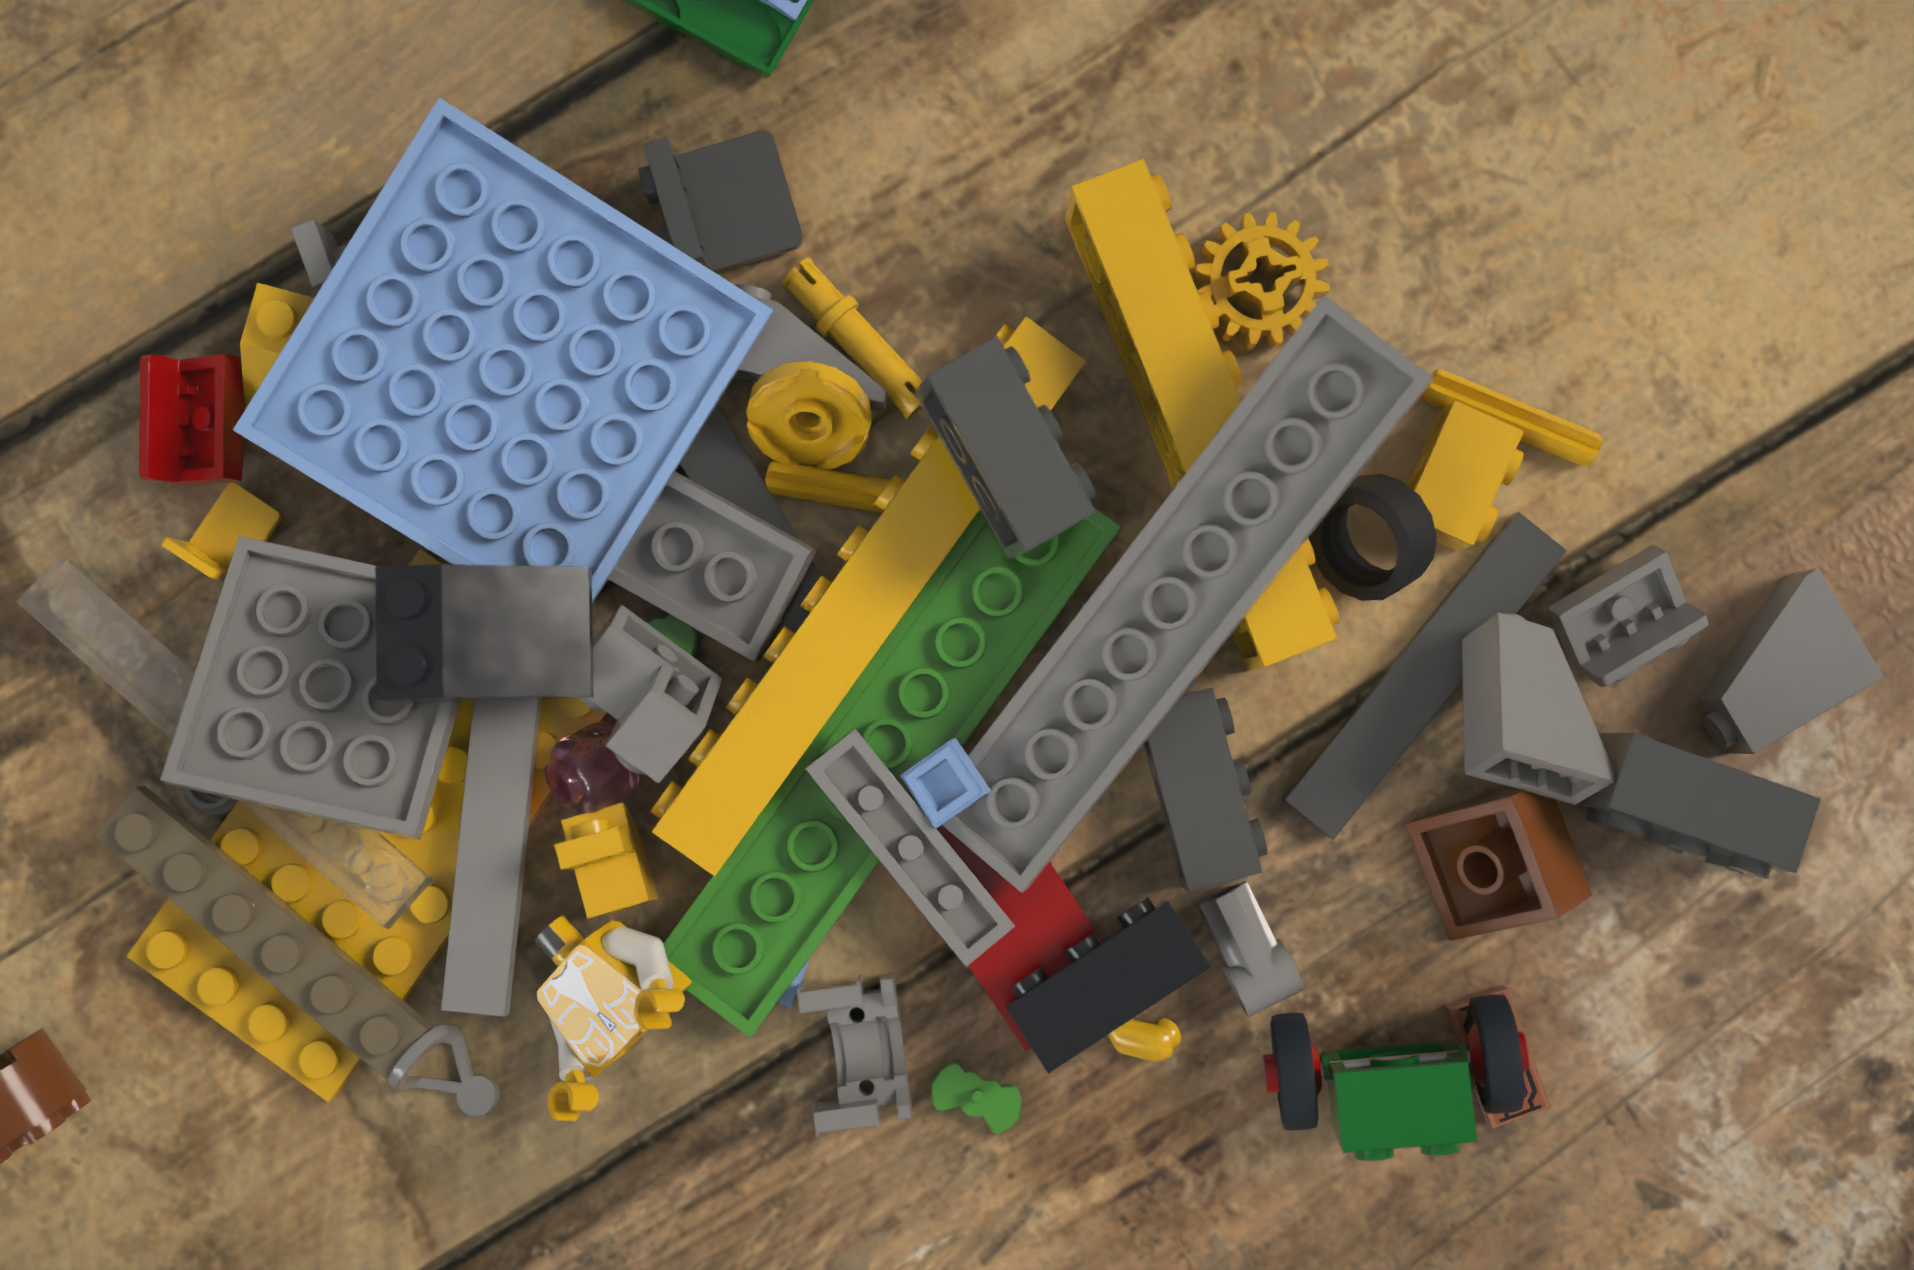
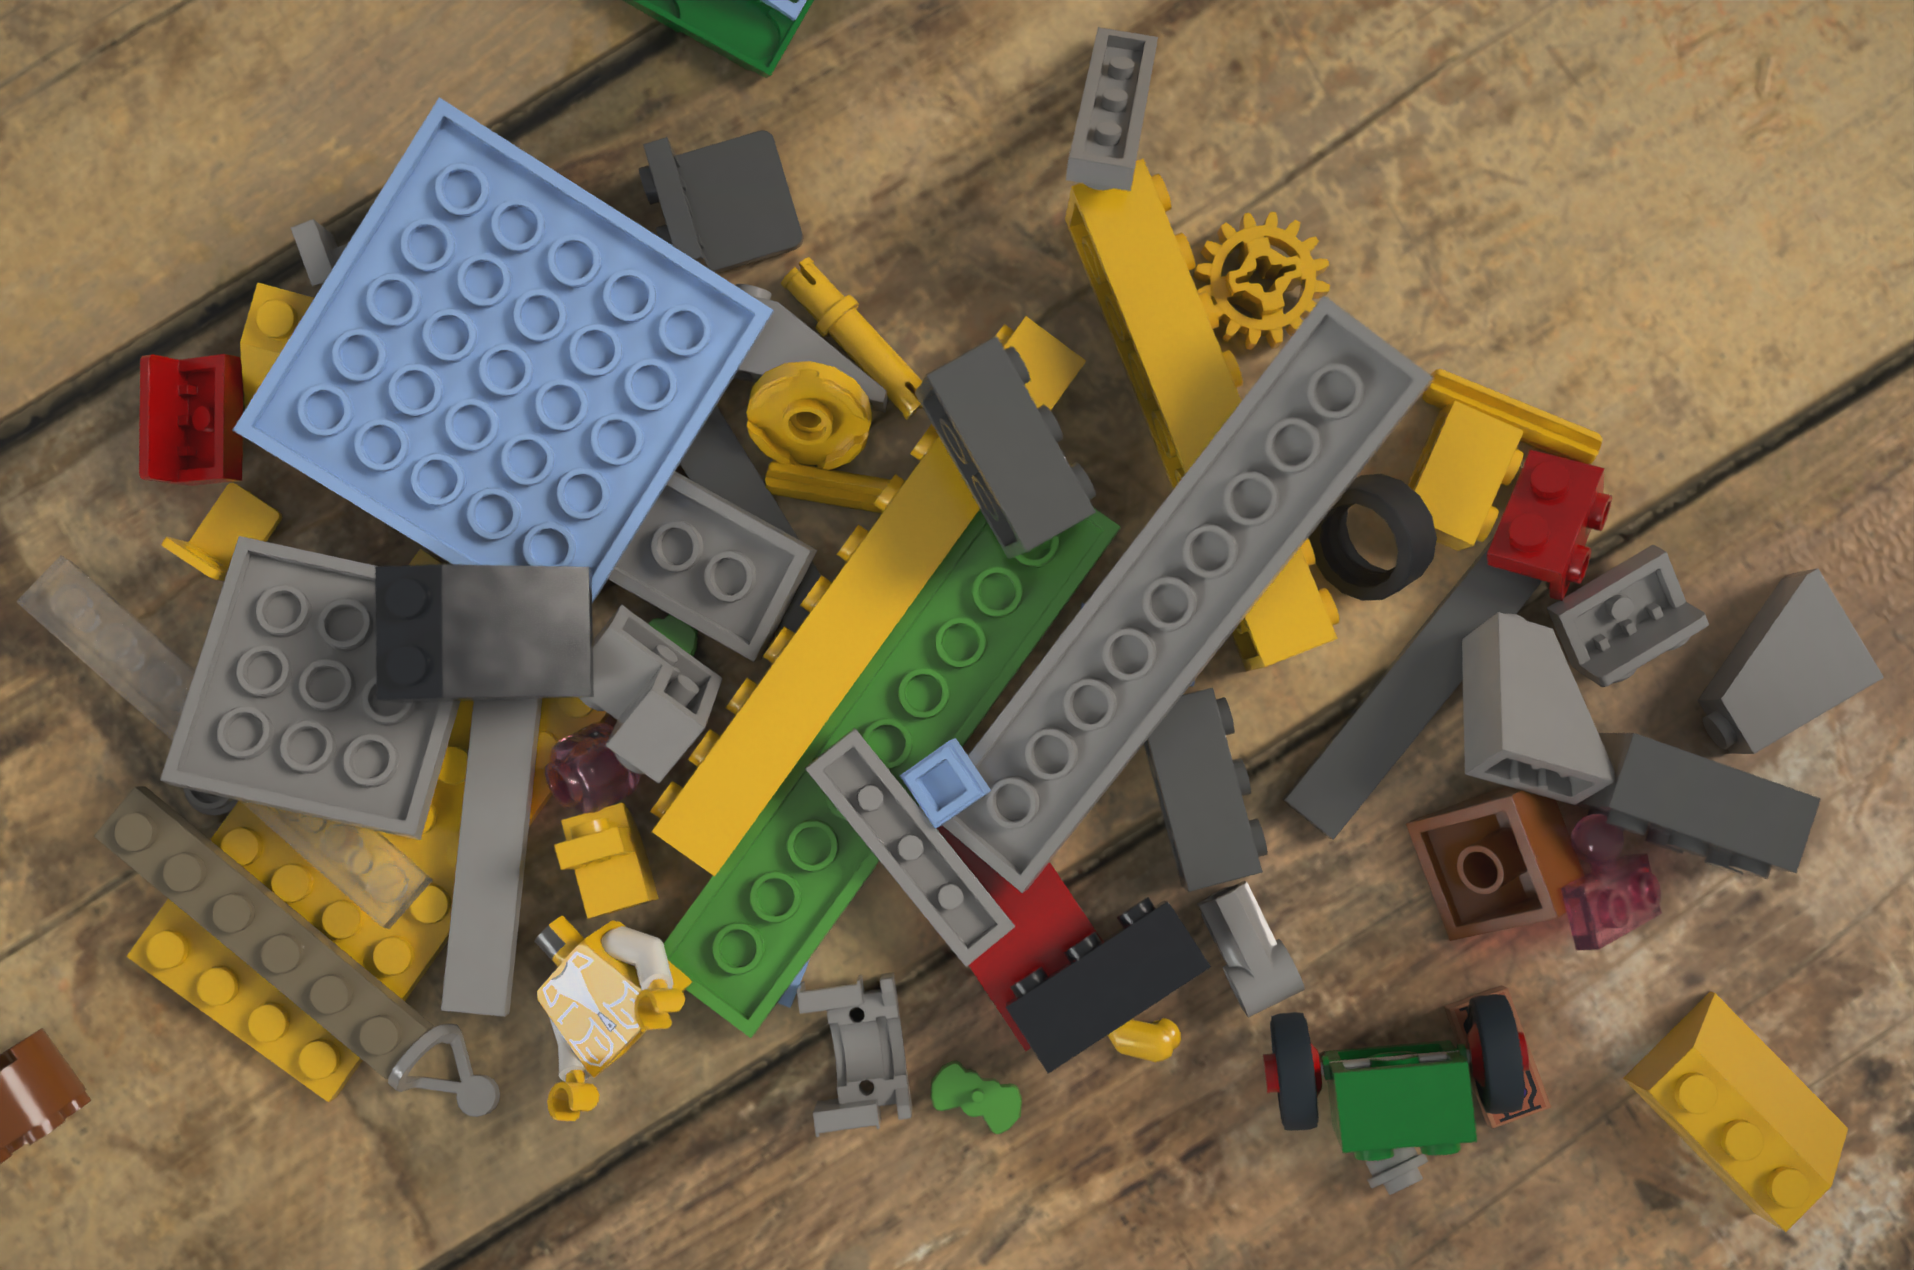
none -> light grey plate [1066,27,1158,191]
none -> light grey plate [1365,1147,1428,1195]
none -> red bracket [1487,449,1612,601]
none -> clear pink plate [1561,814,1662,951]
none -> yellow slope [1623,991,1848,1232]

